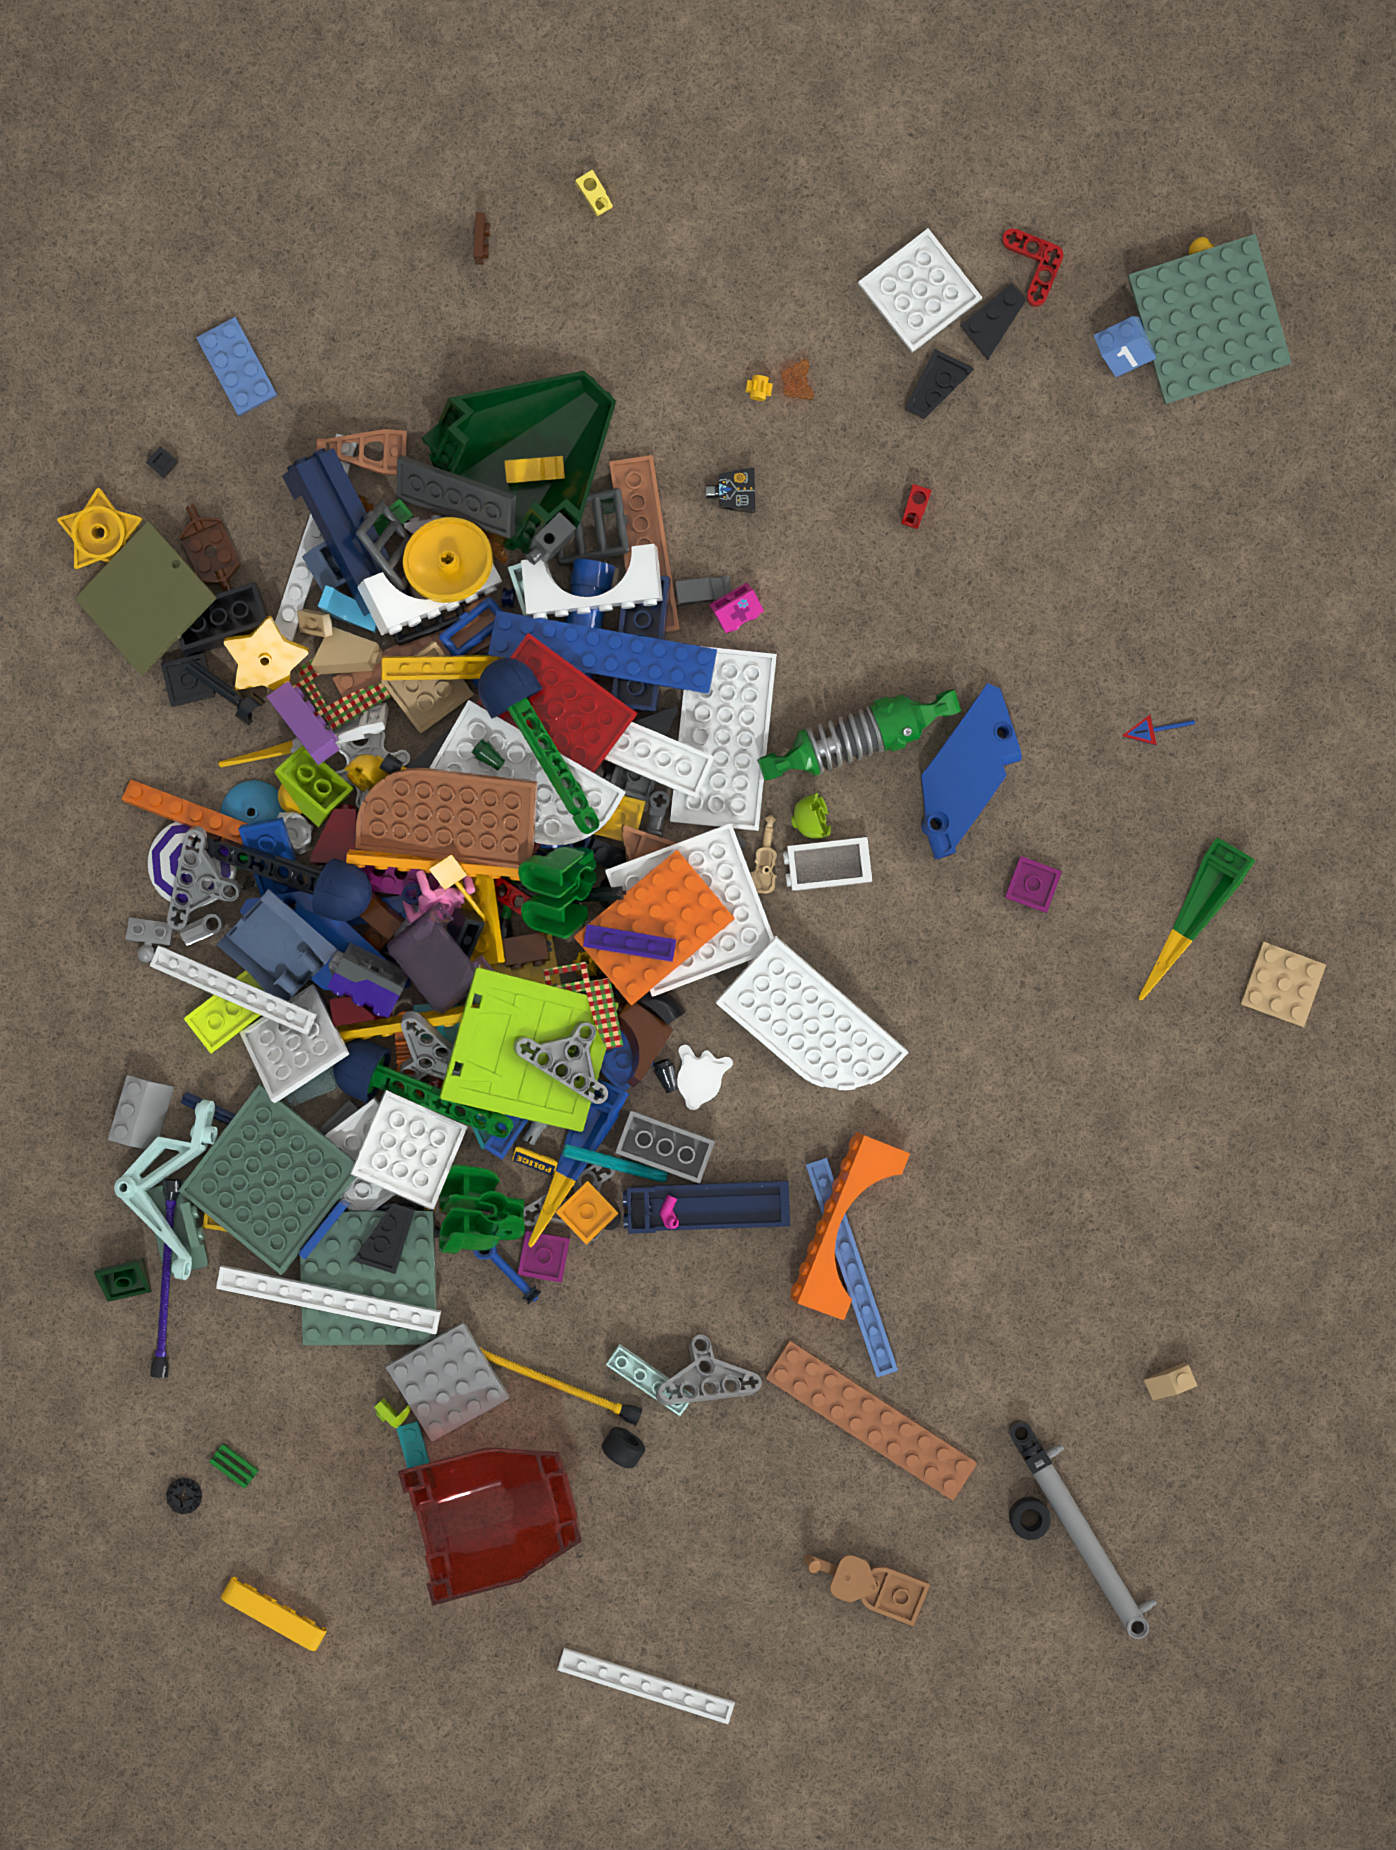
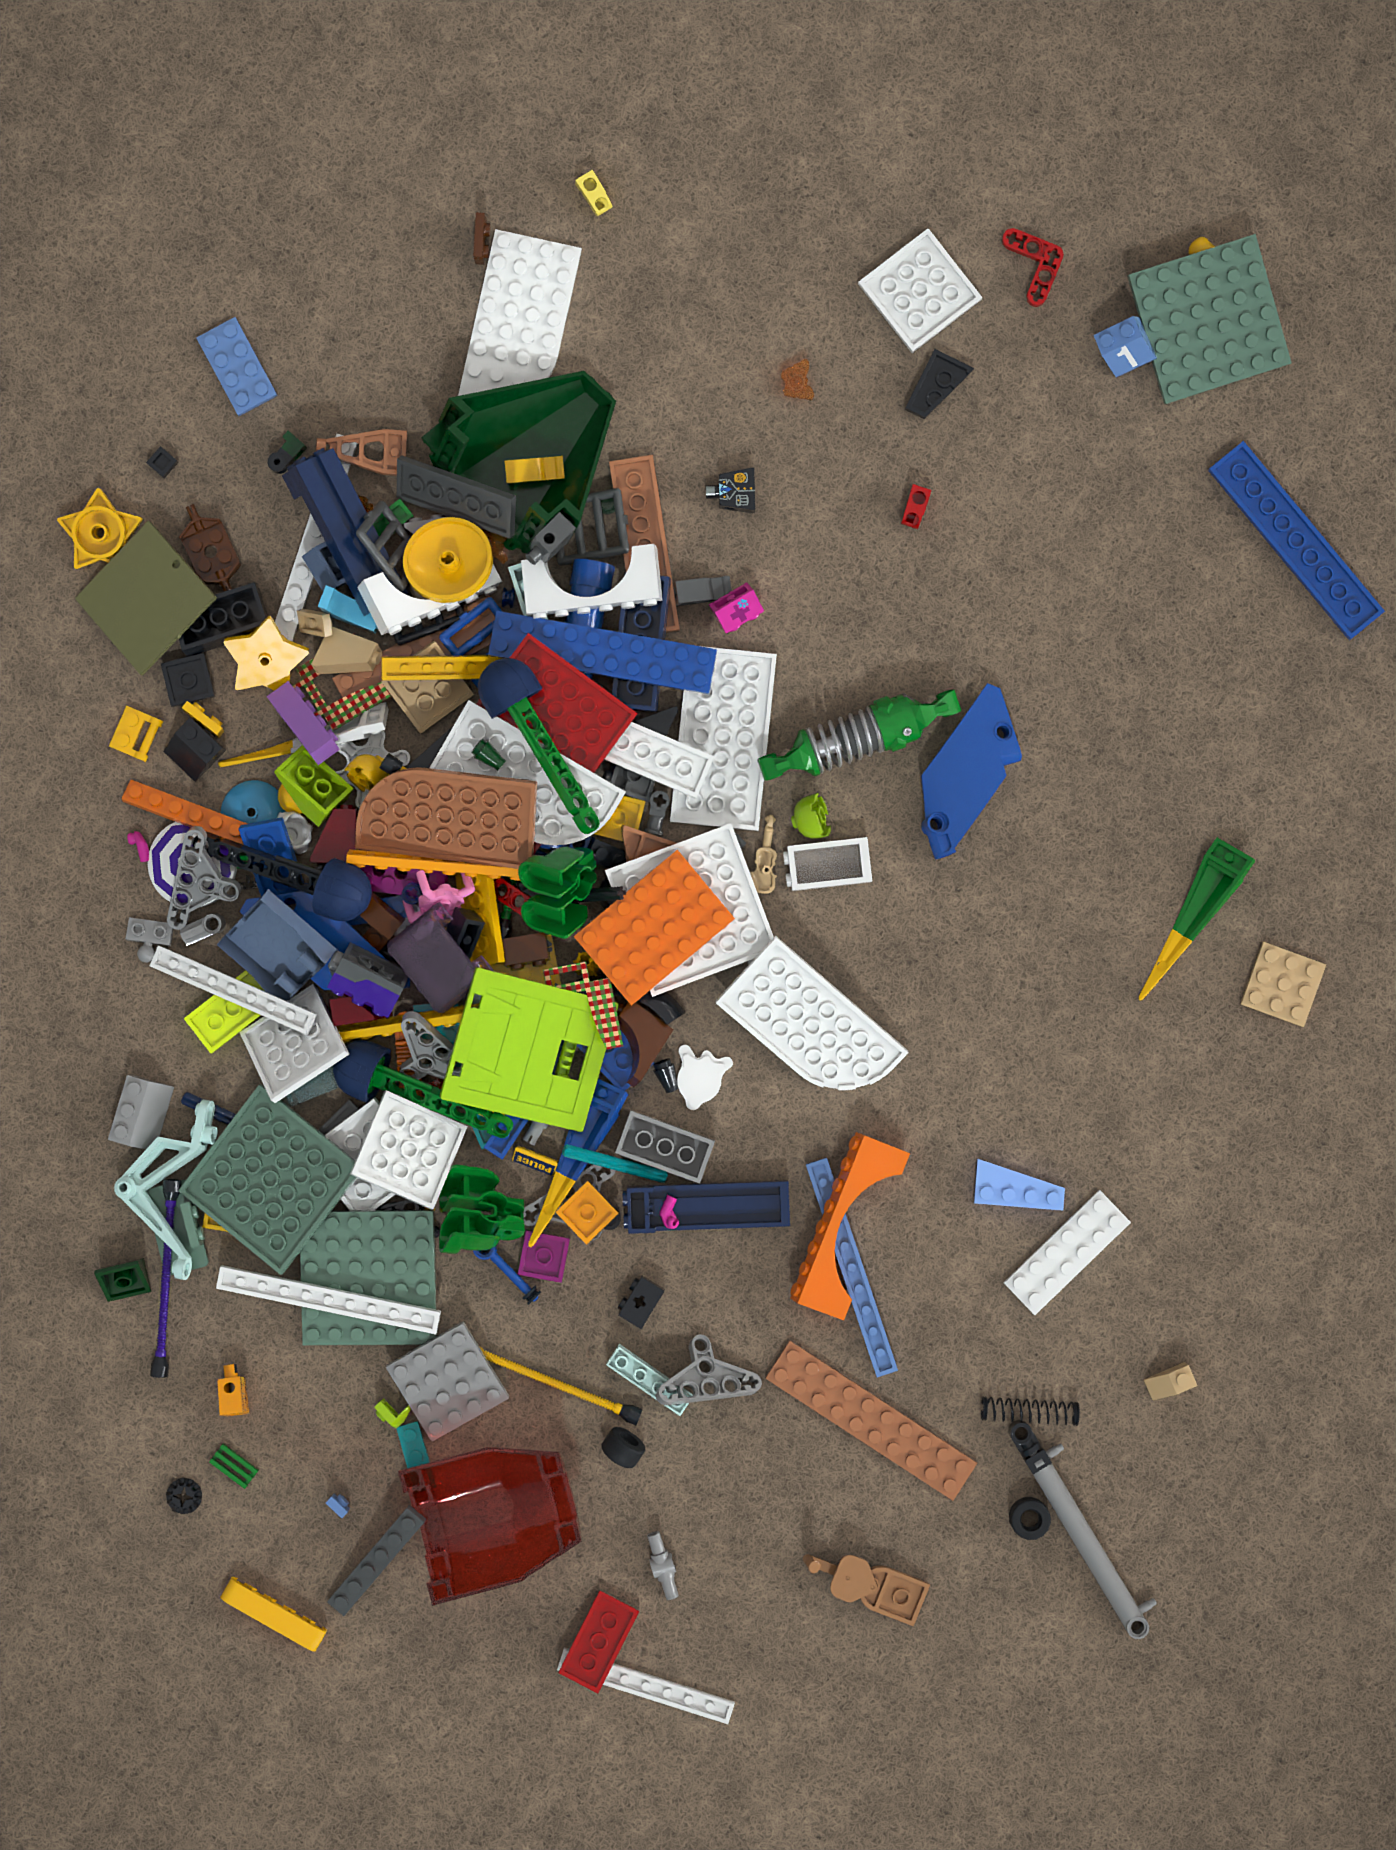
black piece [185,659,266,726] -> none
blue tile [299,1199,350,1259] -> none
black wing [352,1202,416,1274] -> none
yellow piece [429,854,485,919] -> none
light grey beam [513,1021,608,1104] -> none
dark purple plate [583,924,676,962] -> none
yellow gear [745,375,773,401] -> none
black wing [960,284,1026,360] -> none
magenta plate [1004,856,1062,913] -> none
piece [1122,715,1195,746] -> none
none -> yellow plate [109,705,164,762]
none -> dark pink arm [127,831,149,862]
none -> black slope [163,717,226,782]
none -> yellow plate [182,701,224,738]
none -> light orange torso [217,1364,249,1417]
none -> leg [267,431,307,474]
none -> medium blue plate [326,1494,350,1518]
none -> dark grey plate [327,1505,426,1616]
none -> white plate [458,229,582,396]
none -> red plate [558,1590,639,1694]
none -> black brick [617,1275,665,1329]
none -> light grey pin [647,1531,679,1600]
none -> light blue wing [974,1159,1065,1210]
none -> black piece [981,1396,1080,1427]
none -> white plate [1003,1190,1131,1315]
none -> blue plate [1208,441,1385,640]

